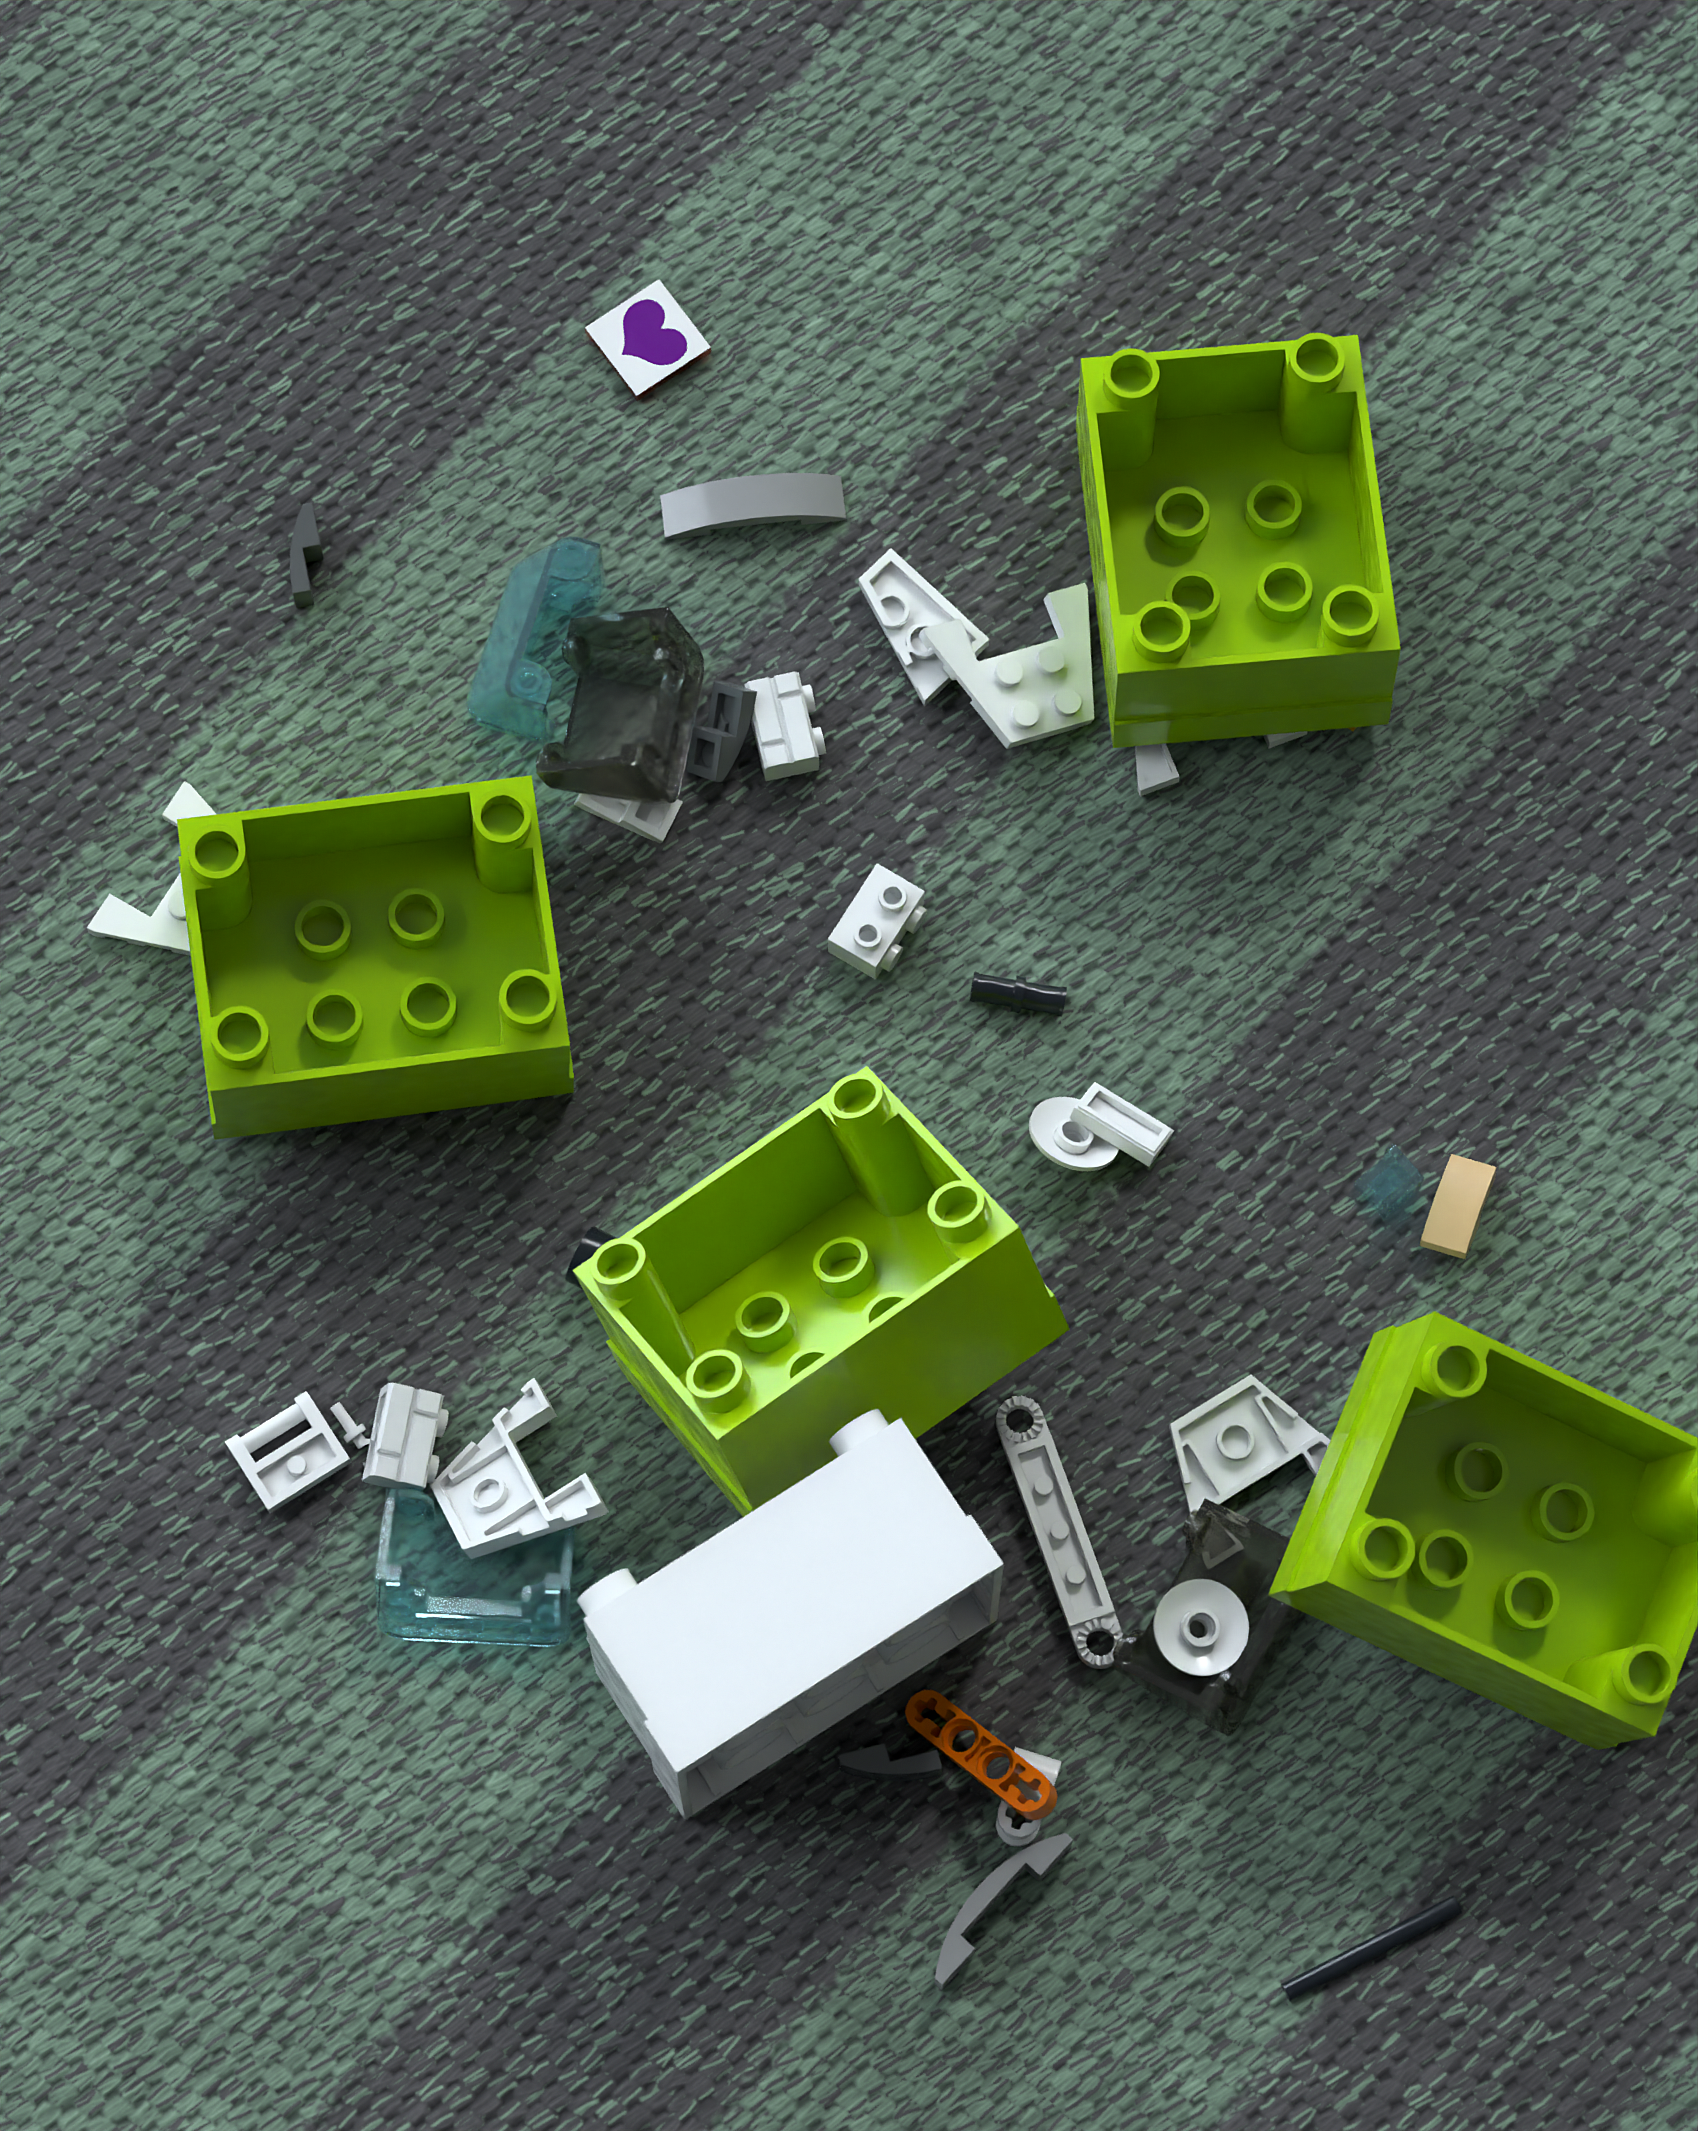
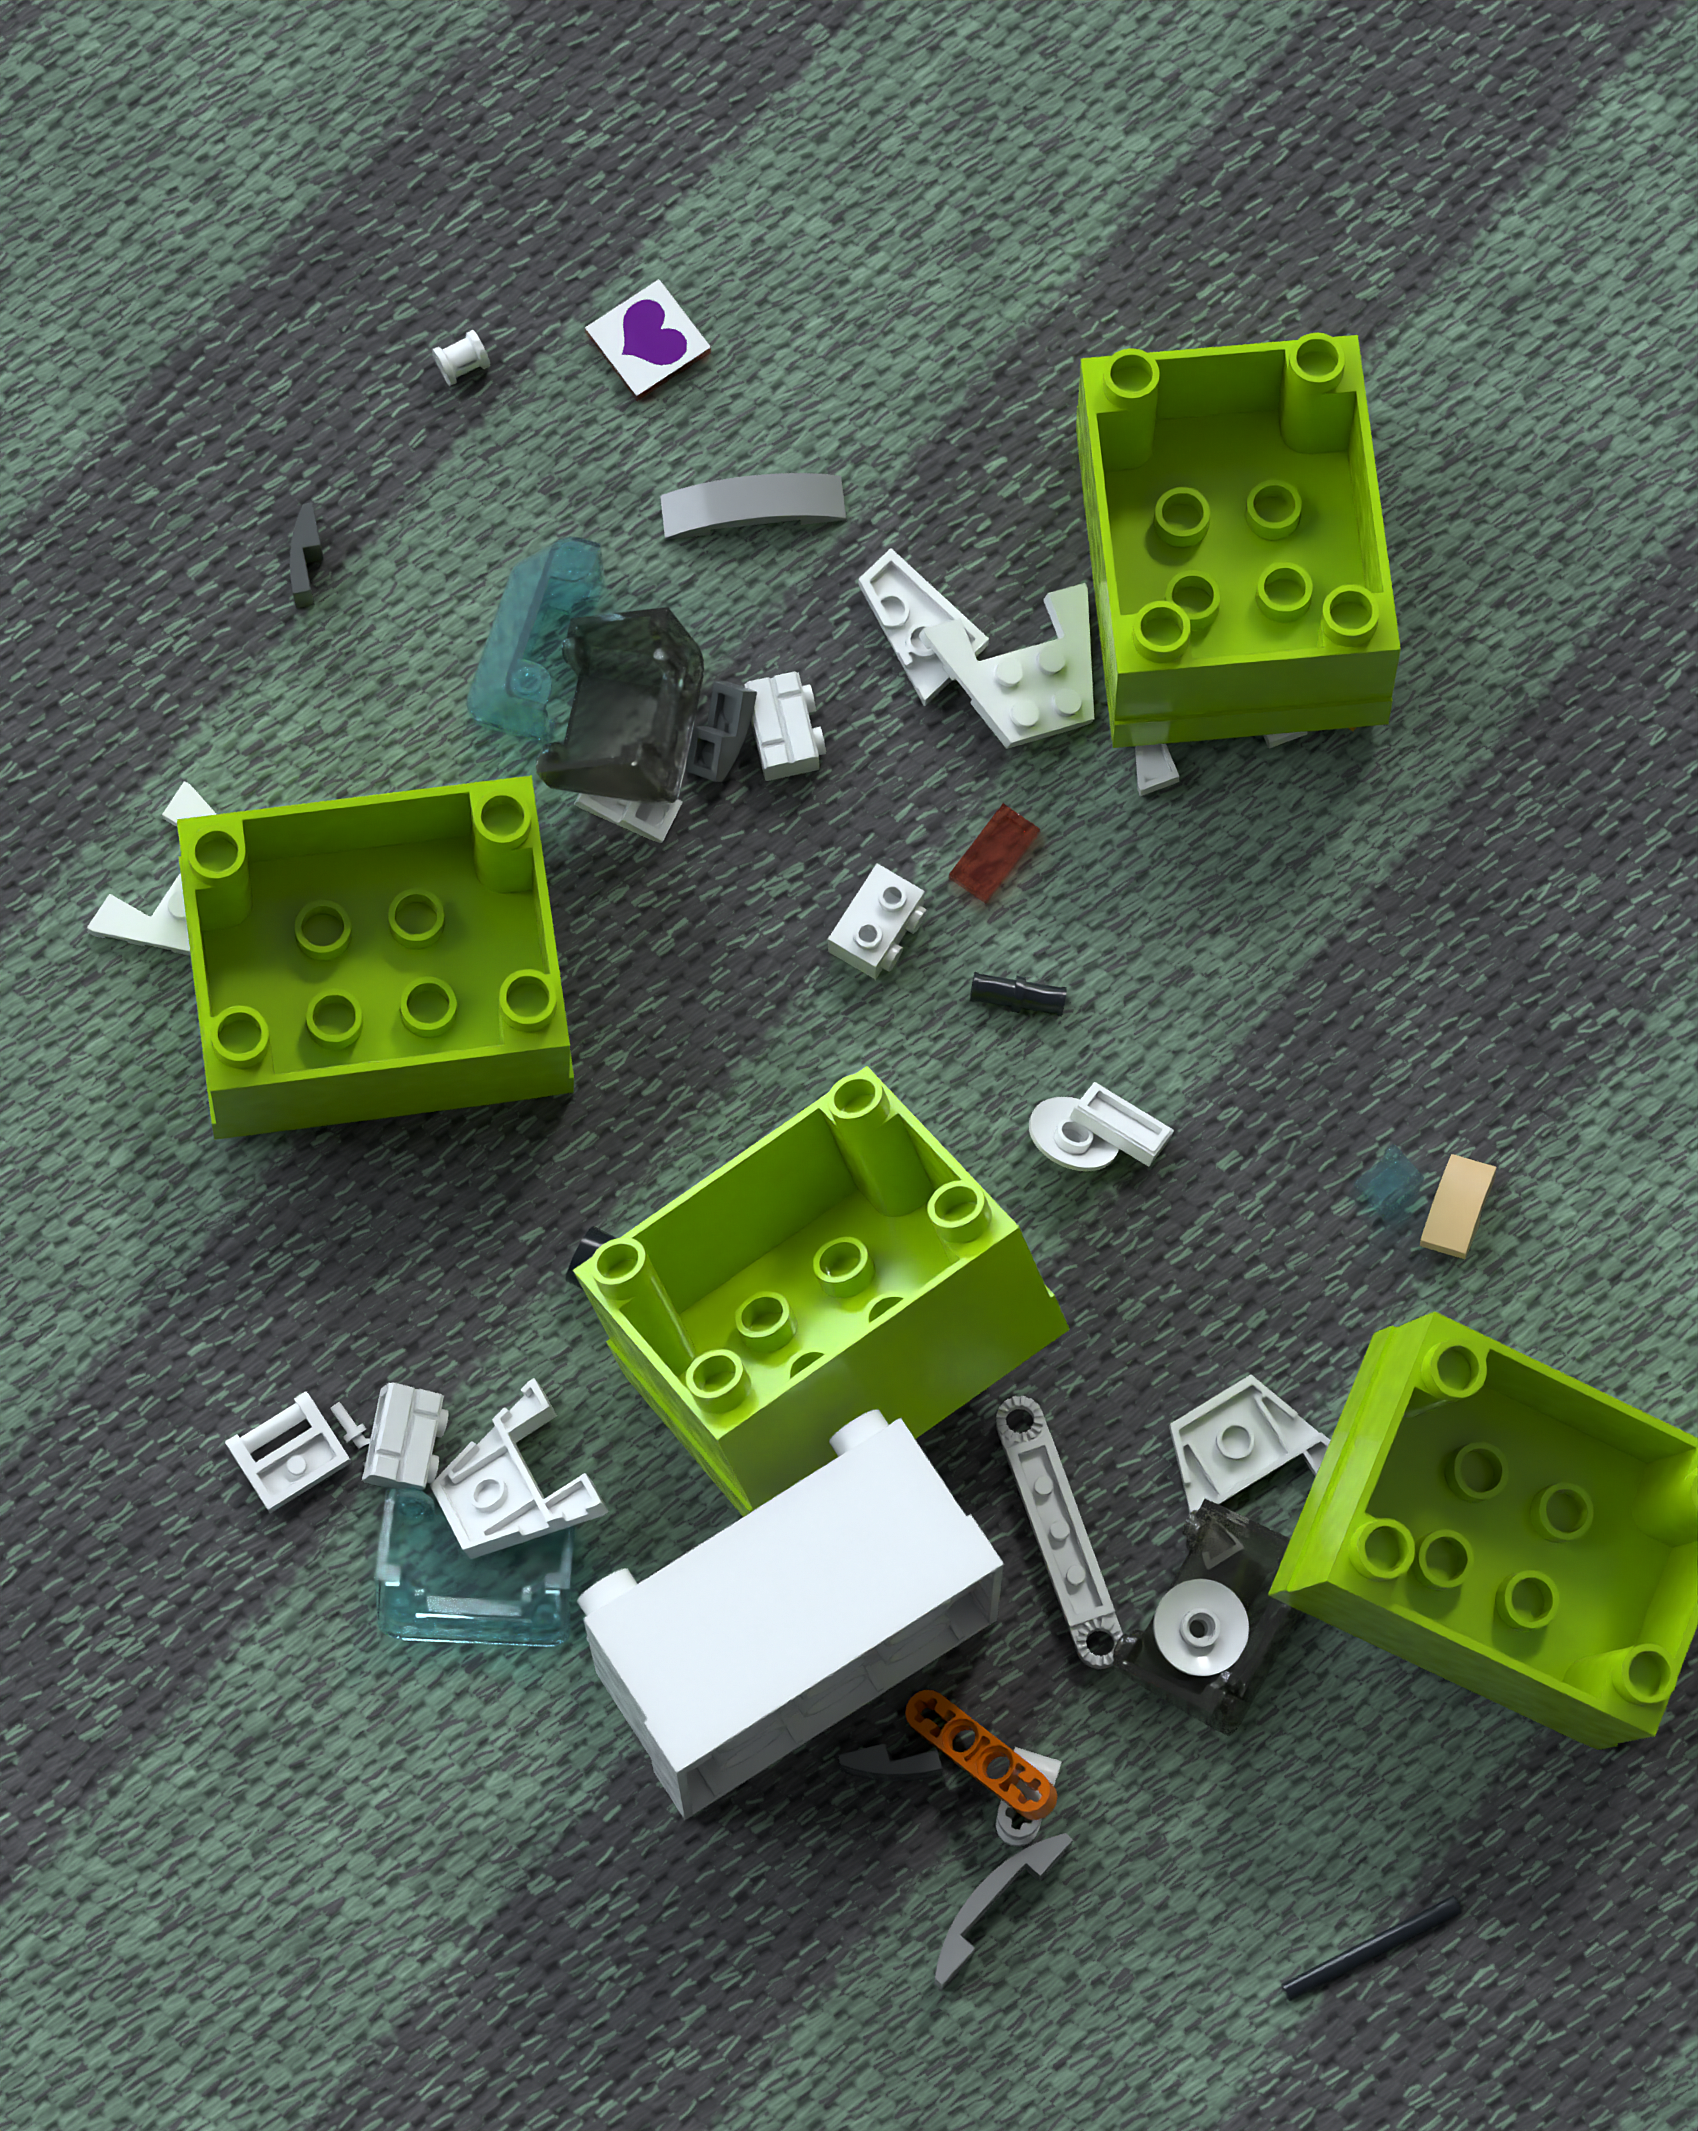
none -> white bush [432,330,490,386]
none -> clear red tile [949,804,1040,904]

